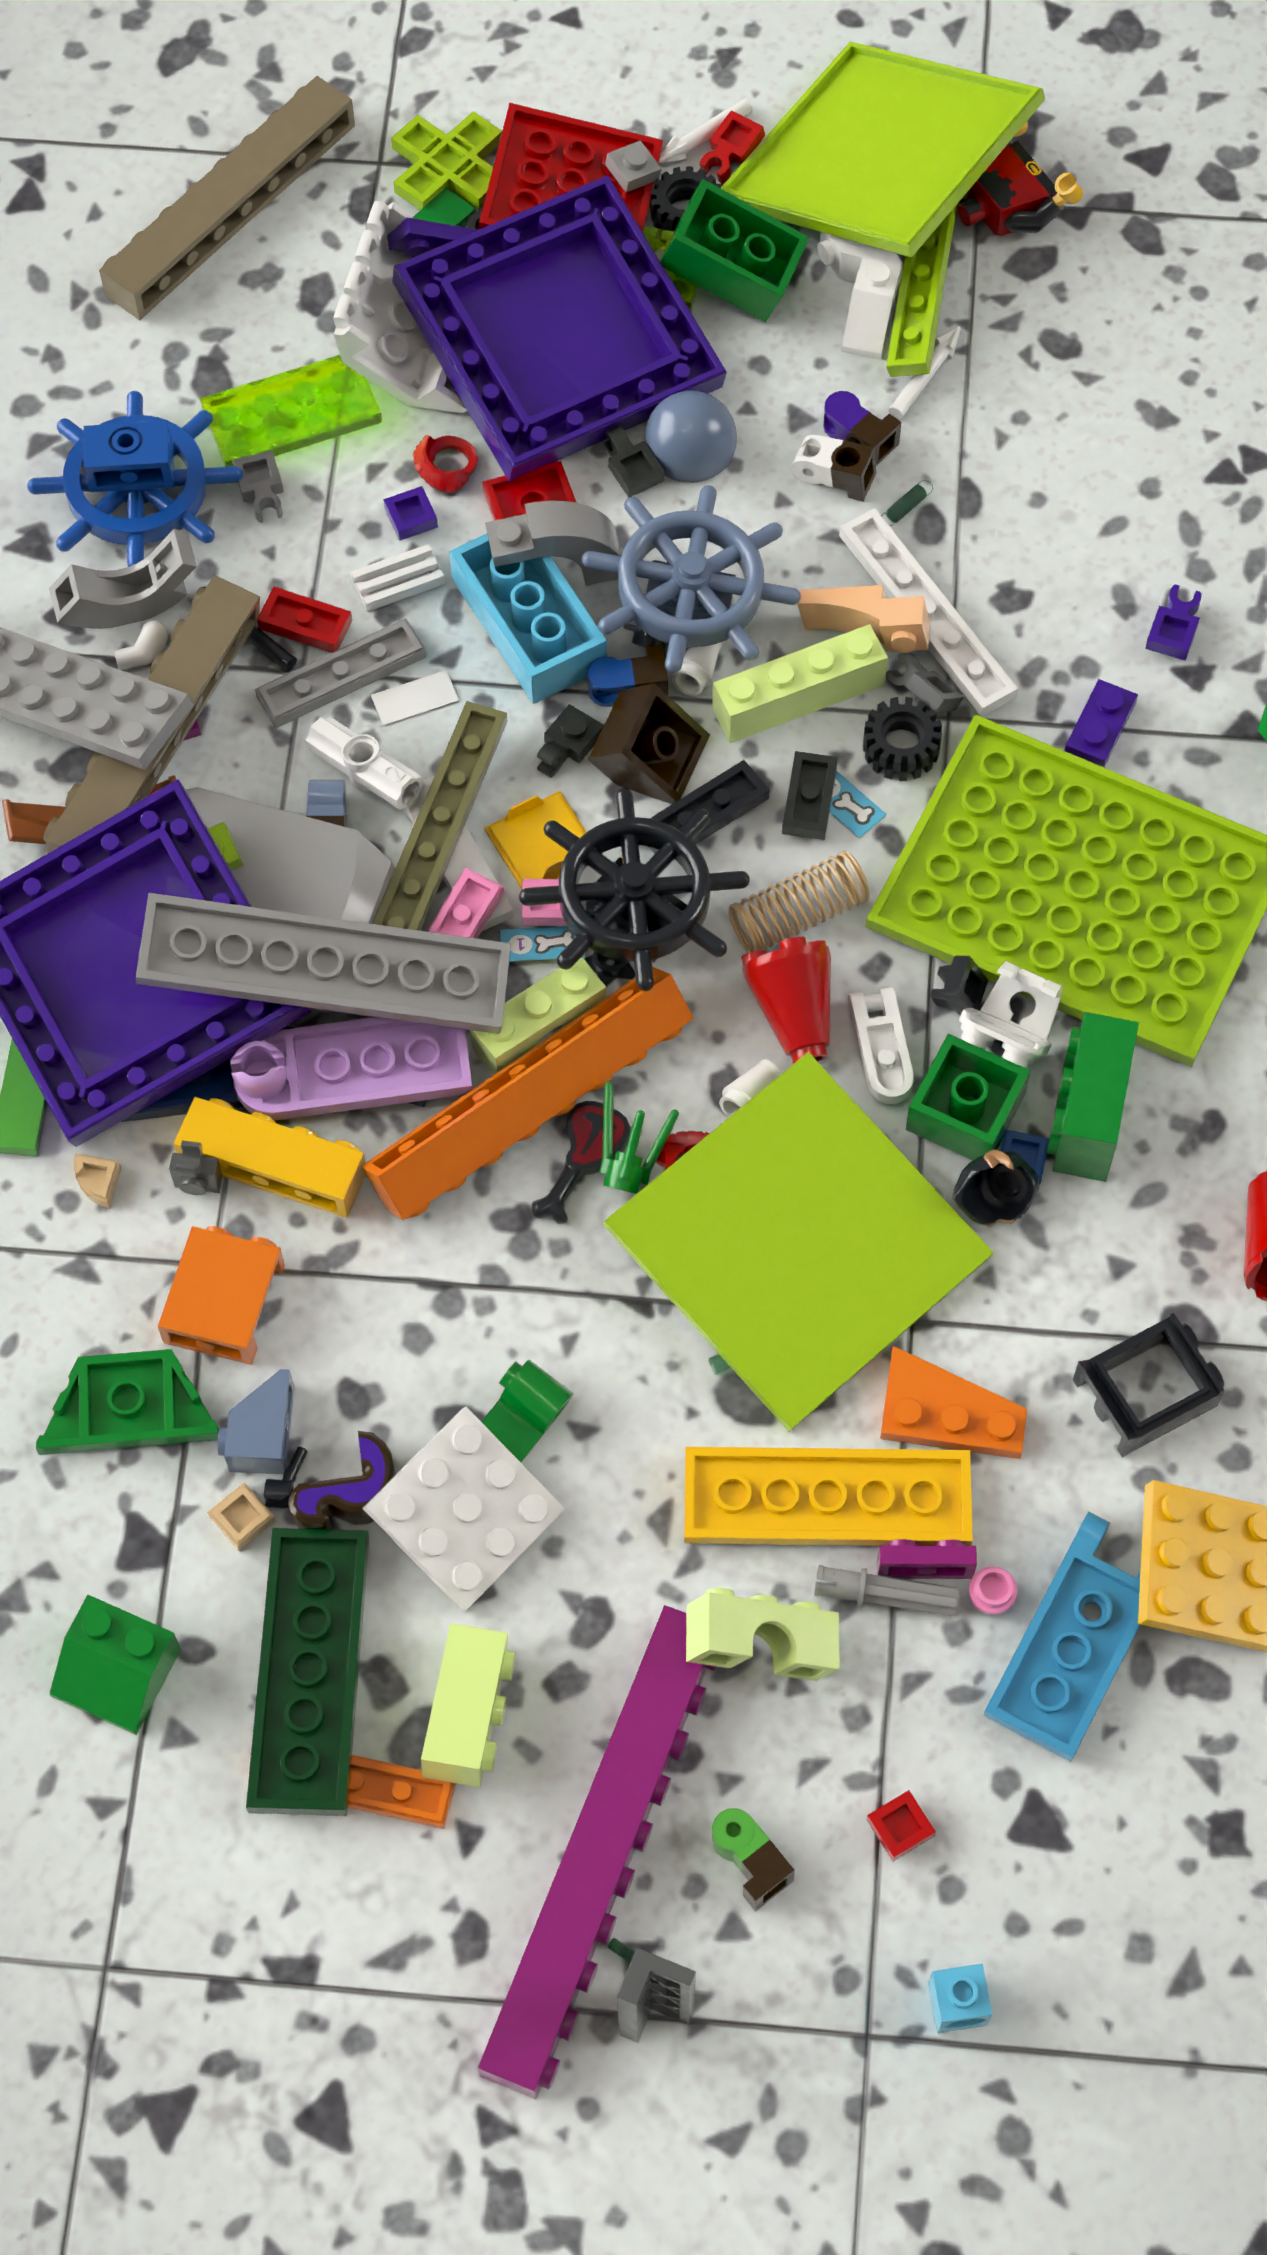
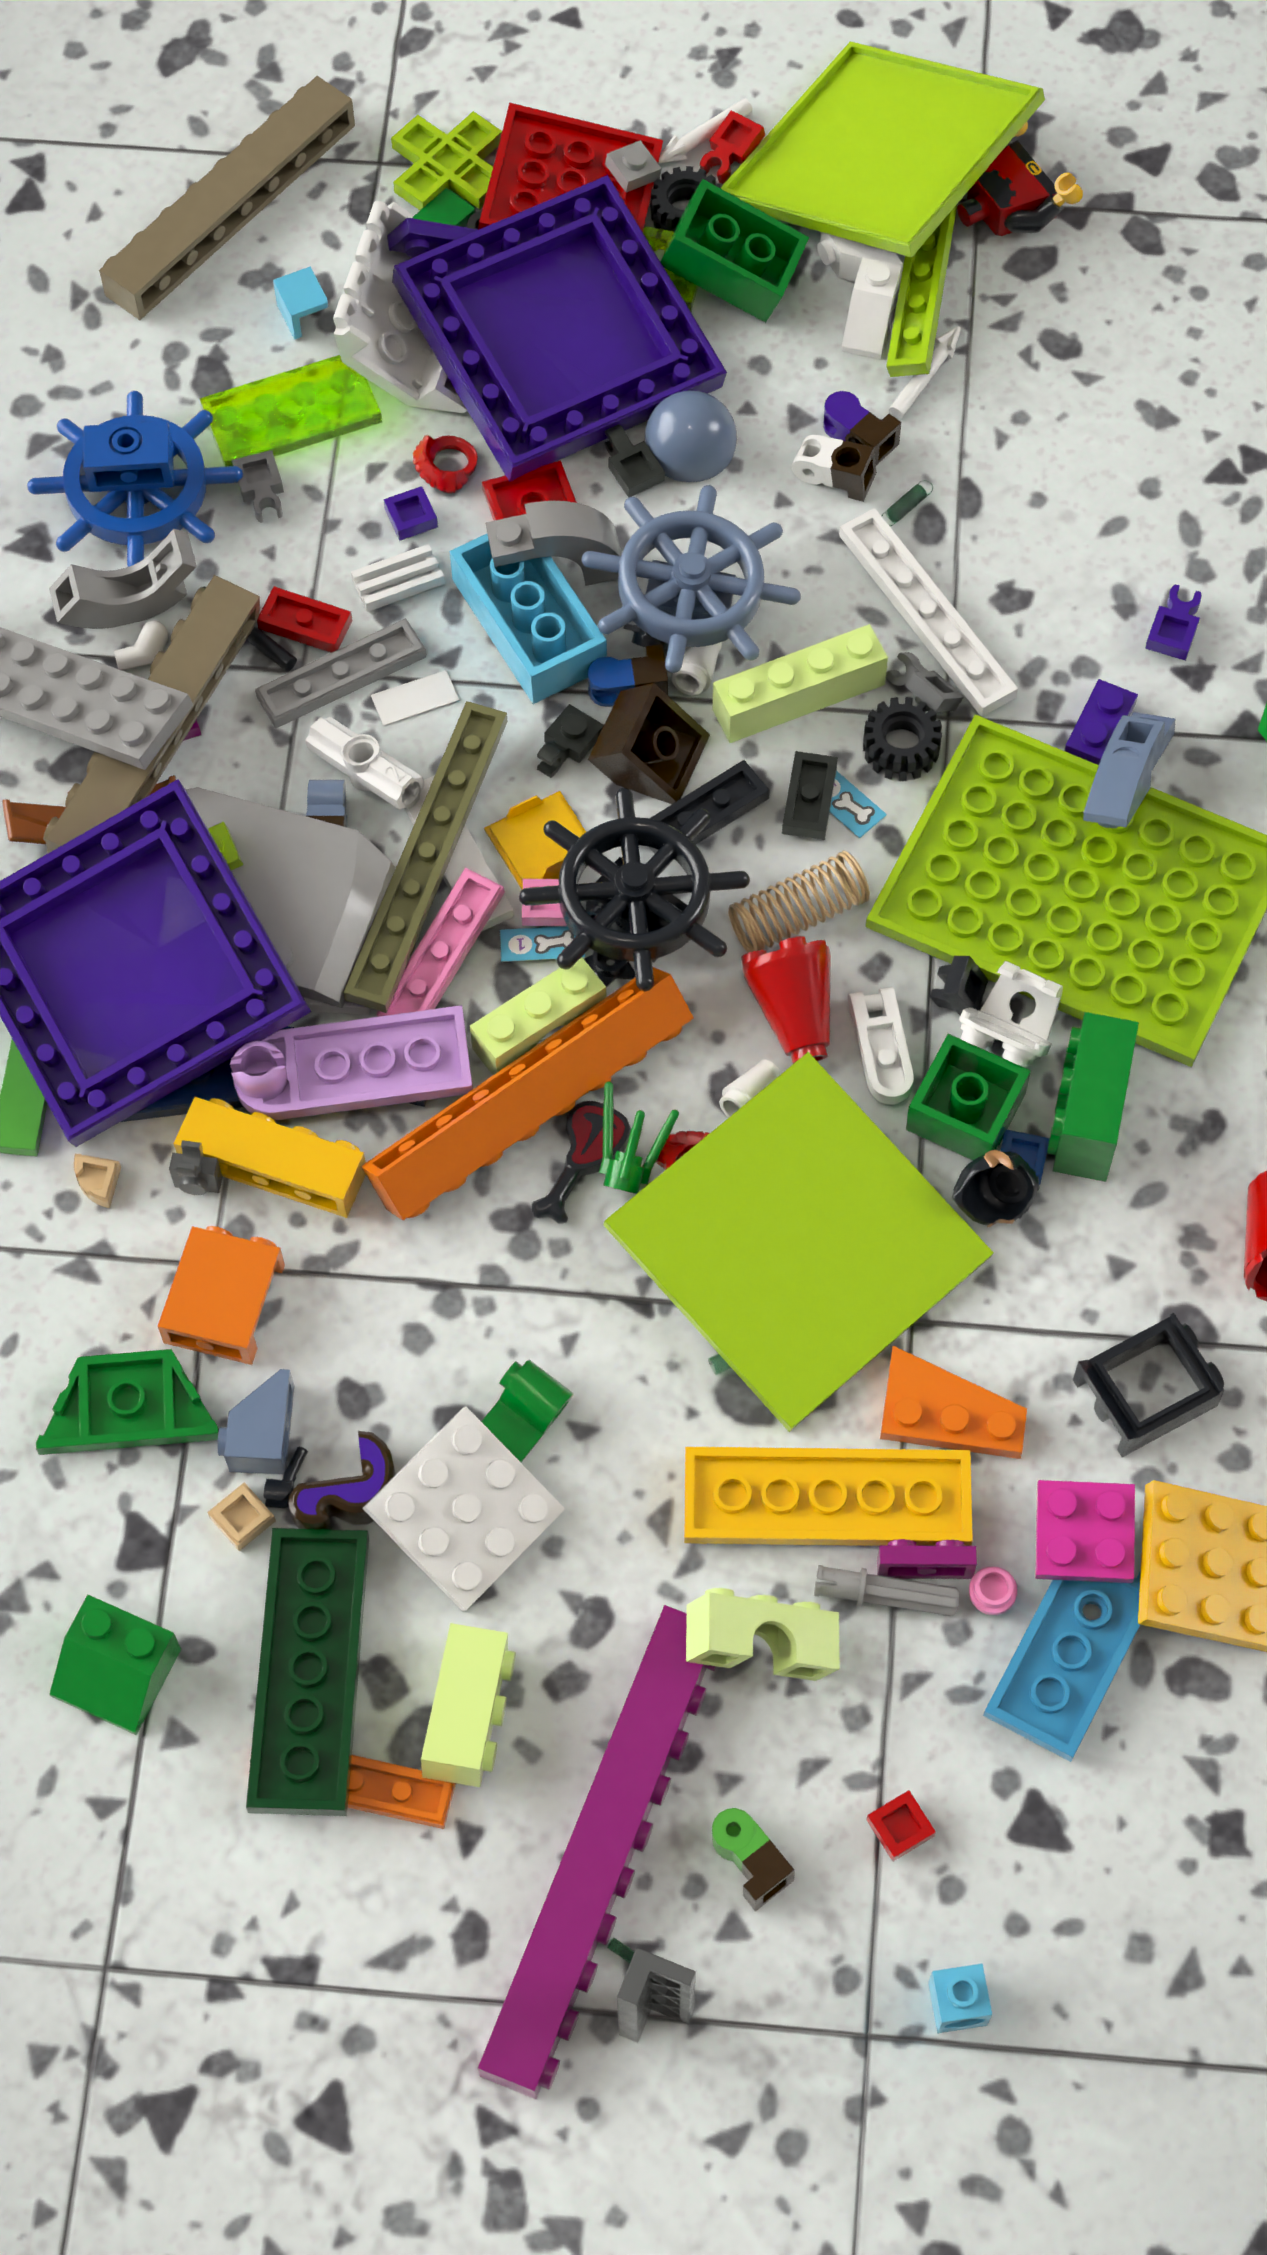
light grey plate [136,893,511,1034] -> none
light nougat slope [797,585,930,653] -> none
none -> medium azure panel [273,266,328,340]
none -> dark pink plate [1035,1480,1135,1583]
none -> sand blue slope [1083,712,1176,828]

